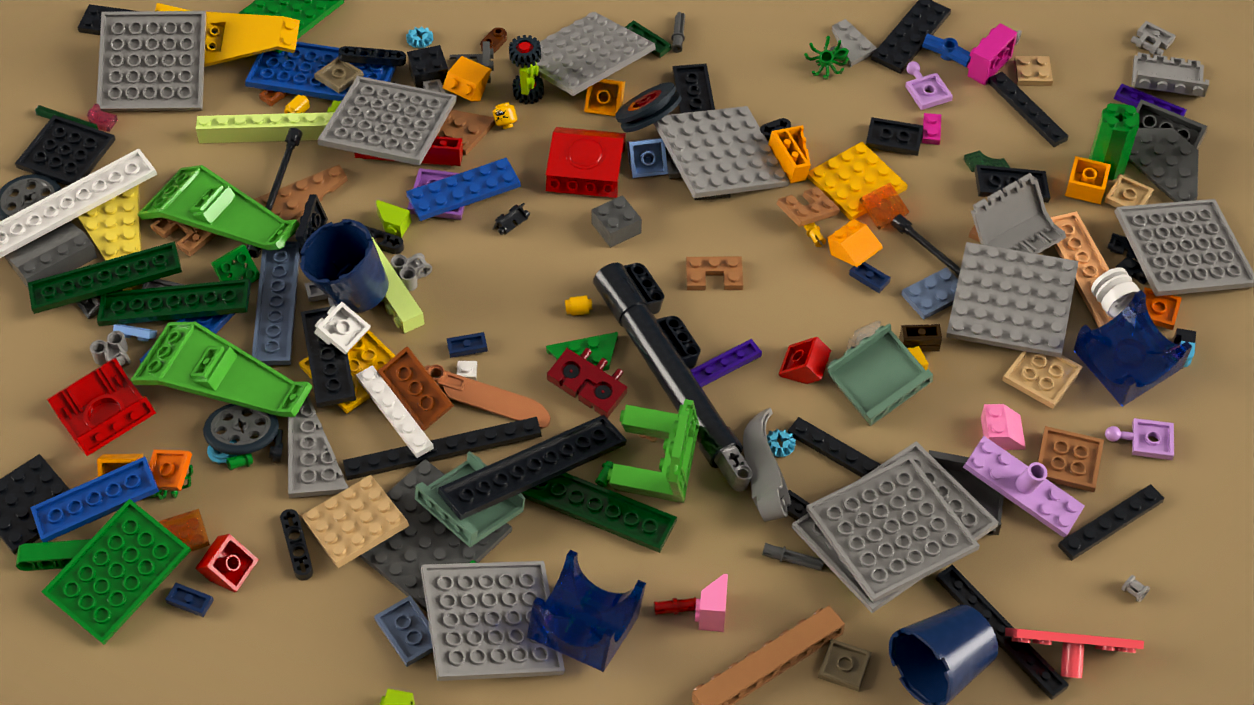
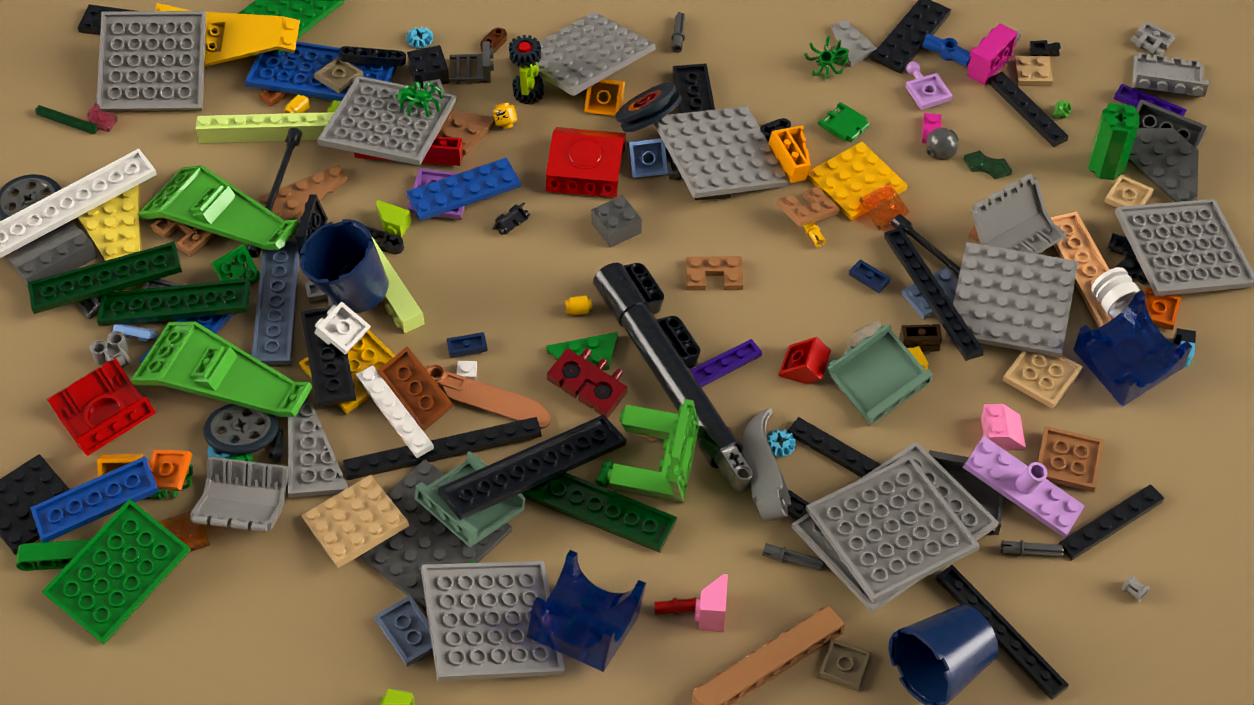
black plate [15,115,116,186] -> none
dark blue plate [165,583,214,617] -> none
red slope [195,534,259,592] -> none
black beam [280,509,313,581] -> none
light grey piece [391,253,432,291] -> none
light orange slope [442,56,492,101] -> none
dark green plate [625,20,671,58] -> none
light orange slope [827,219,883,267] -> none
black plate [866,117,923,156] -> none
black plate [974,165,1050,203] -> none
coral plate [1005,628,1144,678] -> none
light orange brick [1065,156,1111,205] -> none
lavender plate [1105,418,1174,460] -> none
none -> light grey hinge [190,456,289,532]
none -> green animal [397,81,443,117]
none -> green plate [817,102,870,143]
none -> black plate [884,227,984,361]
none -> dark grey plant [926,128,959,160]
none -> dark grey axle [1001,540,1064,557]
none -> black plate [1029,40,1061,56]
none -> bright green plate [1053,100,1072,119]

